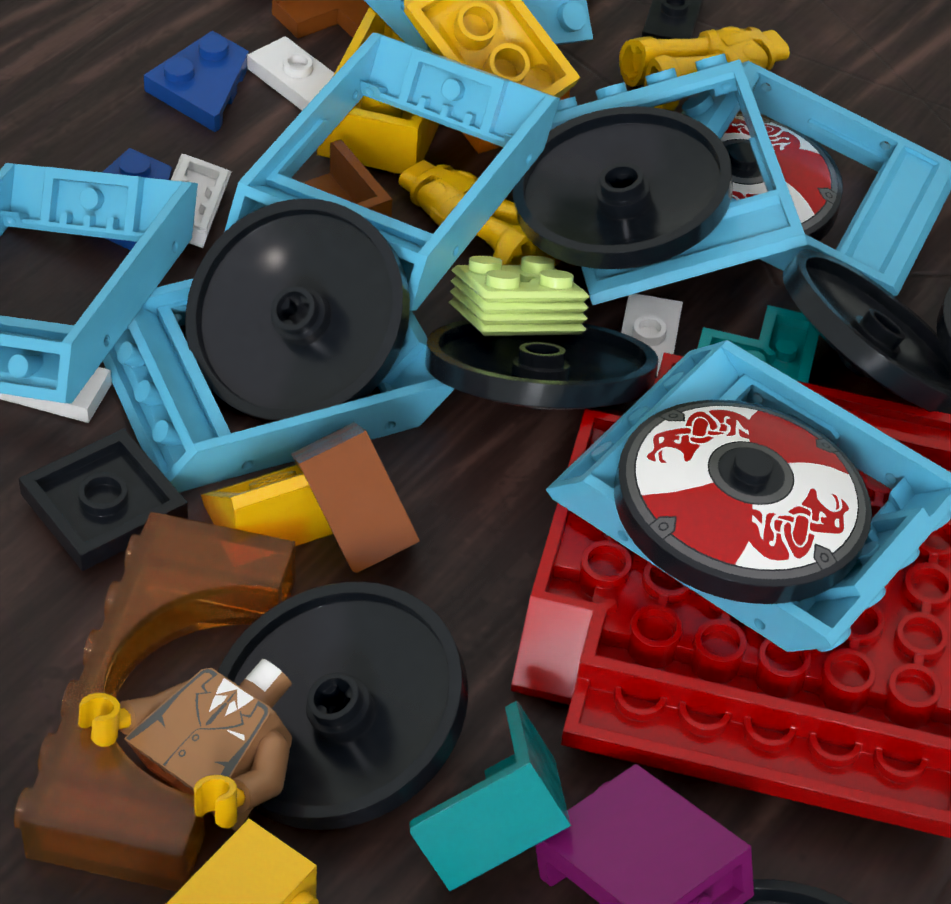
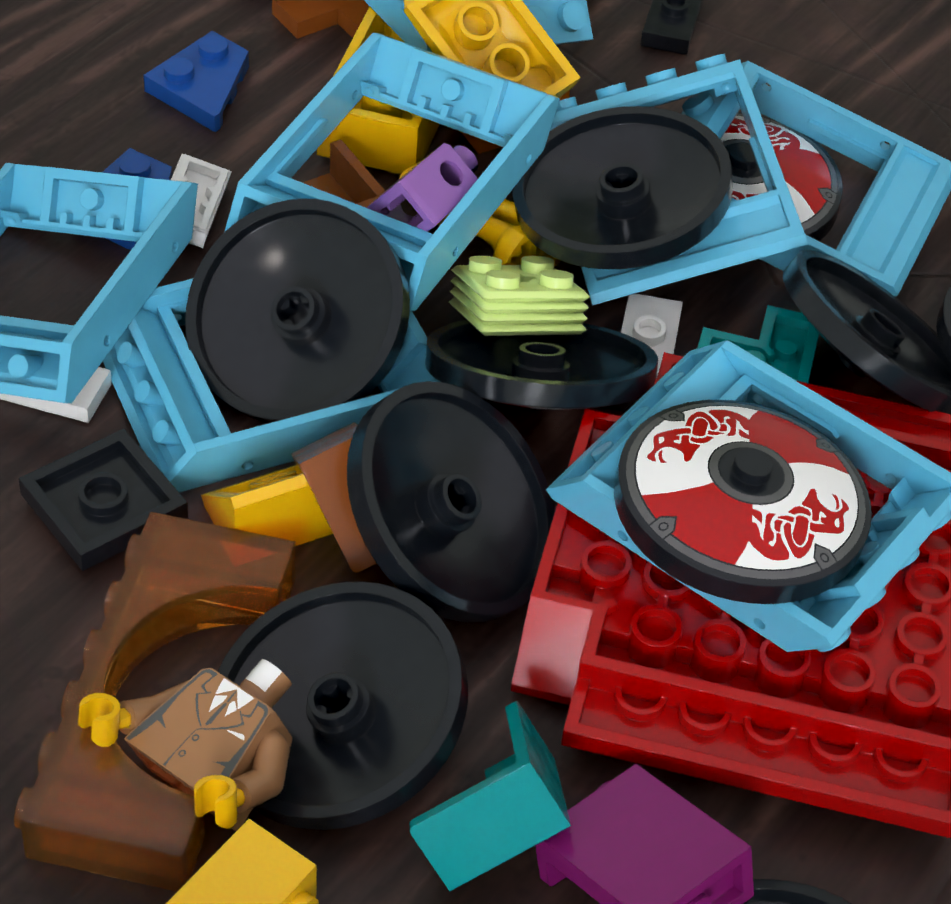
white plate [247,36,334,111] -> none
yellow piece [619,26,790,111] -> none
none -> black dish [347,381,555,623]
none -> medium lavender torso [366,143,478,232]

